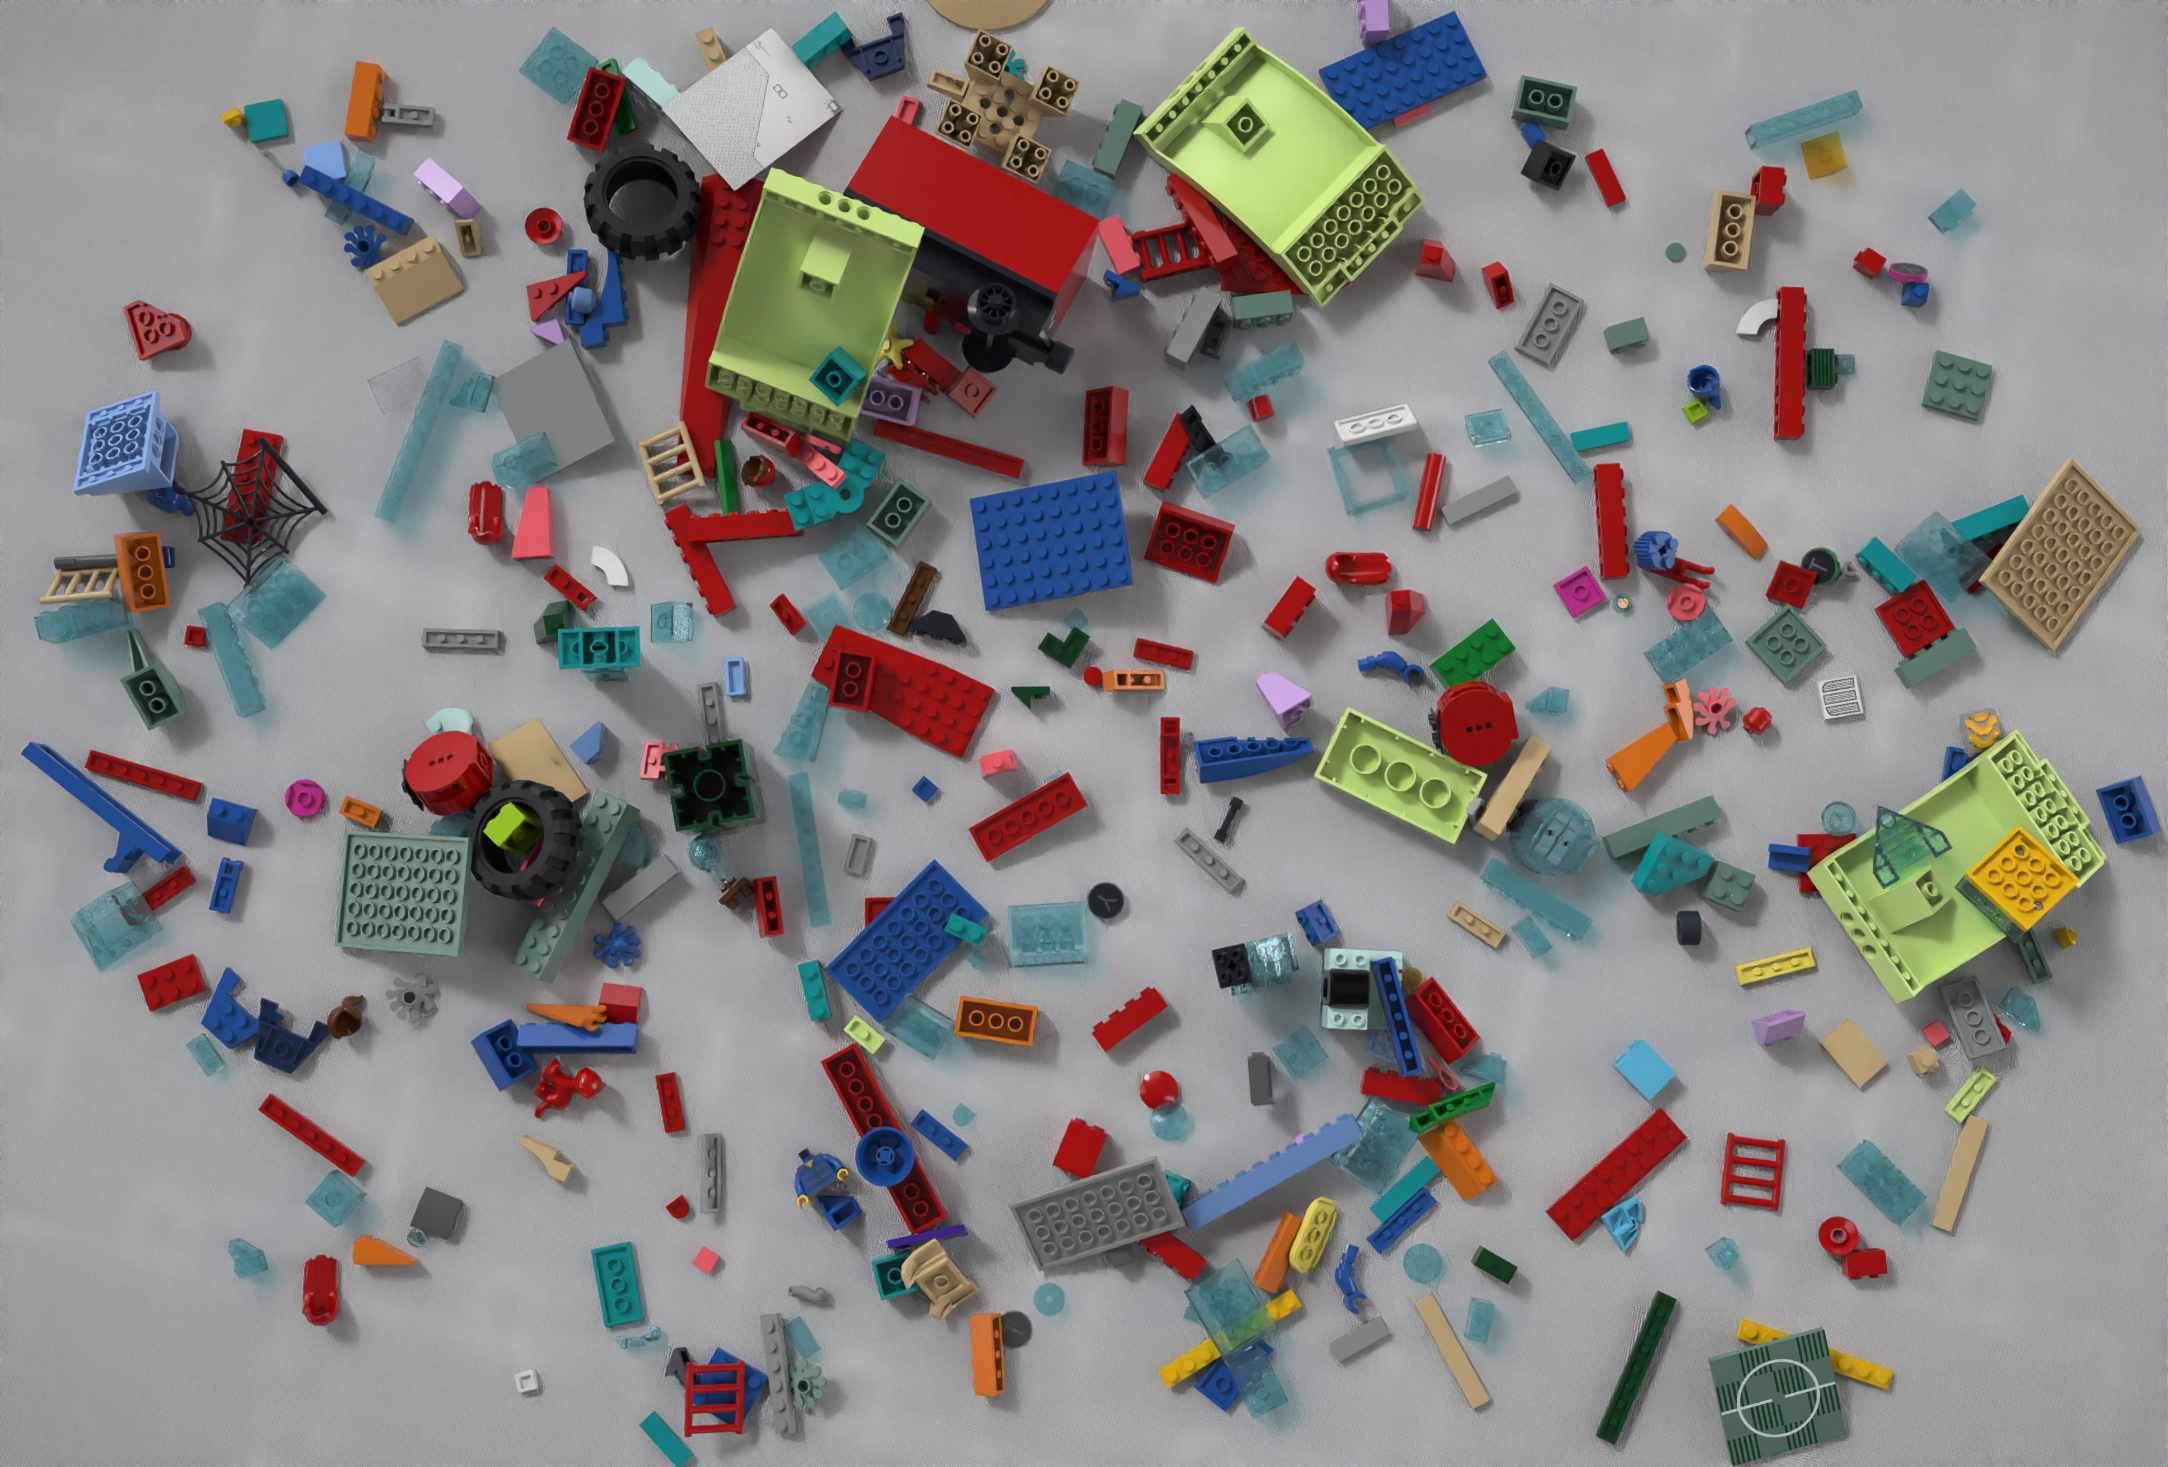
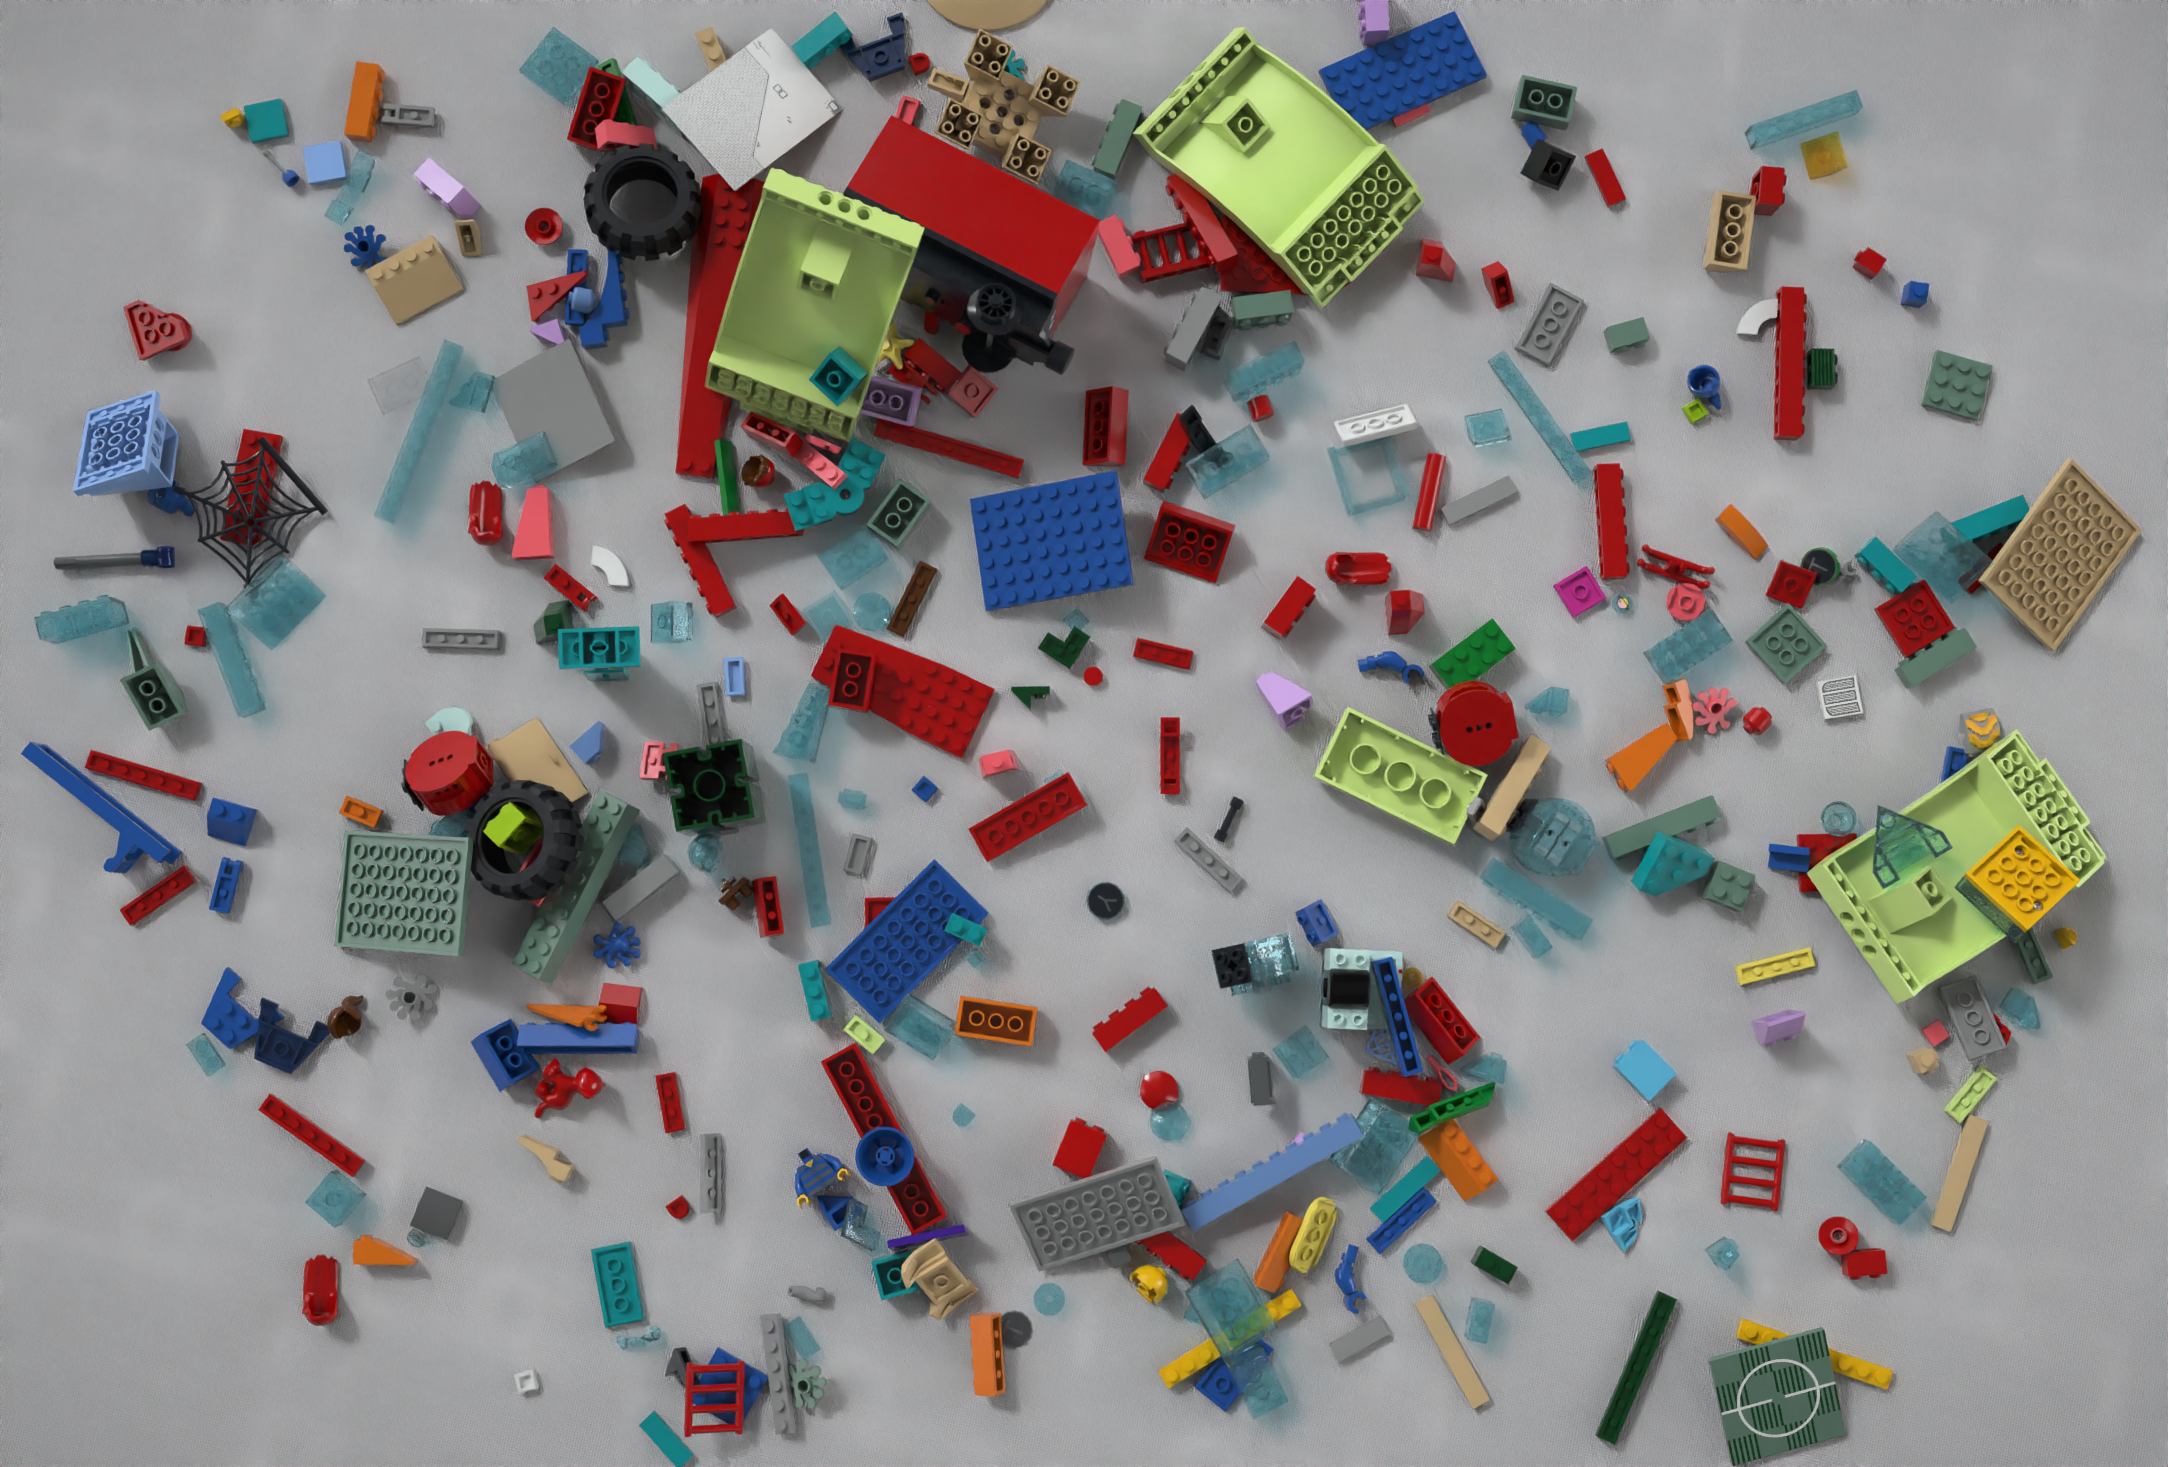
tan bar [39,566,119,604] -> none
clear light blue slope [70,881,163,971] -> none
orange slope [113,531,170,613] -> none
red plate [137,954,207,1012] -> none
clear light blue slope [228,1238,268,1279] -> none
dark pink tile [285,779,325,818] -> none
blue brick [298,165,414,236] -> none
tan bar [637,421,706,506] -> none
coral tile [692,1246,720,1274] -> none
black slope [909,610,967,645] -> none
blue tile [910,1109,968,1161] -> none
clear light blue slope [1007,901,1088,968] -> none
orange slope [1102,670,1164,692] -> none
blue slope [1103,269,1140,302] -> none
blue wedge [1193,737,1314,784] -> none
blue brick [1632,531,1679,570] -> none
sand green piece [1666,243,1685,262] -> none
black wheel [1676,911,1702,945] -> none
tan tile [1819,1018,1888,1088] -> none
clear light blue tile [1835,354,1855,375] -> none
tile [1888,262,1928,283] -> none
clear light blue brick [1928,188,1977,234] -> none
blue slope [2096,775,2161,844] -> none
none -> coral brick [595,119,657,152]
none -> clear light blue tile [841,1199,879,1251]
none -> red tile [908,53,930,76]
none -> yellow cylinder [1129,1265,1168,1305]

